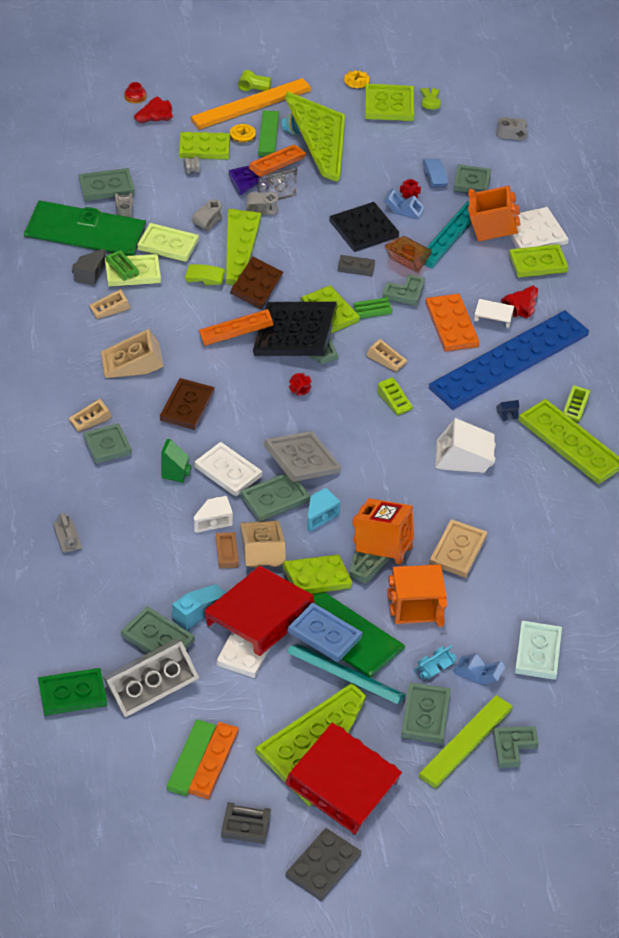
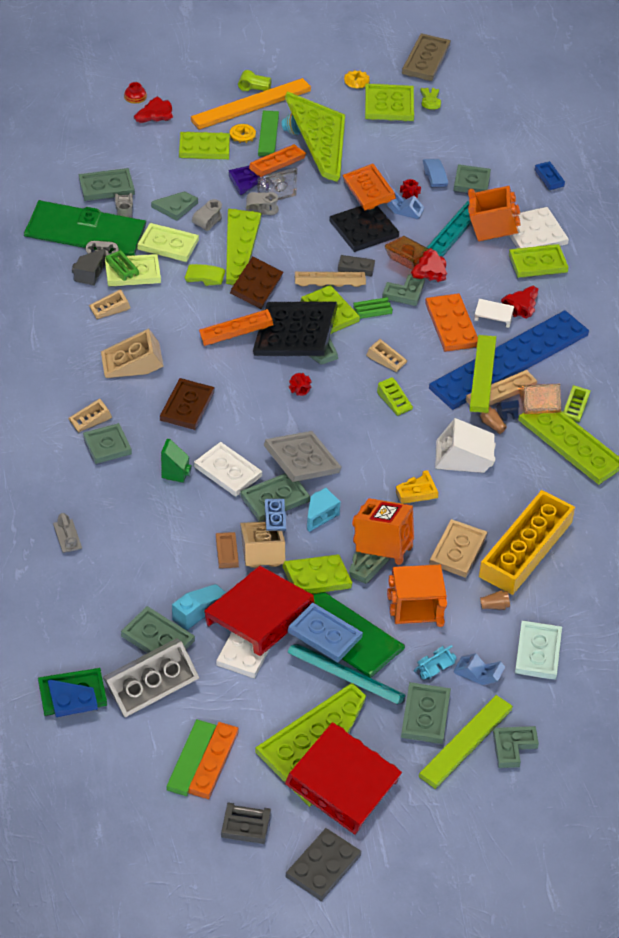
light grey wheel [183,156,200,175] -> none
white slope [194,496,233,533] -> none
light grey piece [496,117,528,140] -> none
none -> blue wing [48,680,98,717]
none -> light grey beam [86,241,119,257]
none -> sand green wing [151,191,198,221]
none -> medium blue slope [264,499,286,531]
none -> tan plate [295,271,366,287]
none -> orange plate [342,163,396,211]
none -> yellow wing [396,470,438,504]
none -> dark tan plate [402,33,451,81]
none -> red rock [411,248,447,282]
none -> tan plate [466,370,537,406]
none -> lime tile [470,335,496,413]
none -> yellow brick [479,490,575,595]
none -> medium nougat cone [480,407,507,434]
none -> medium nougat cone [480,590,510,610]
none -> clear orange slope [518,383,561,414]
none -> blue plate [534,161,565,190]

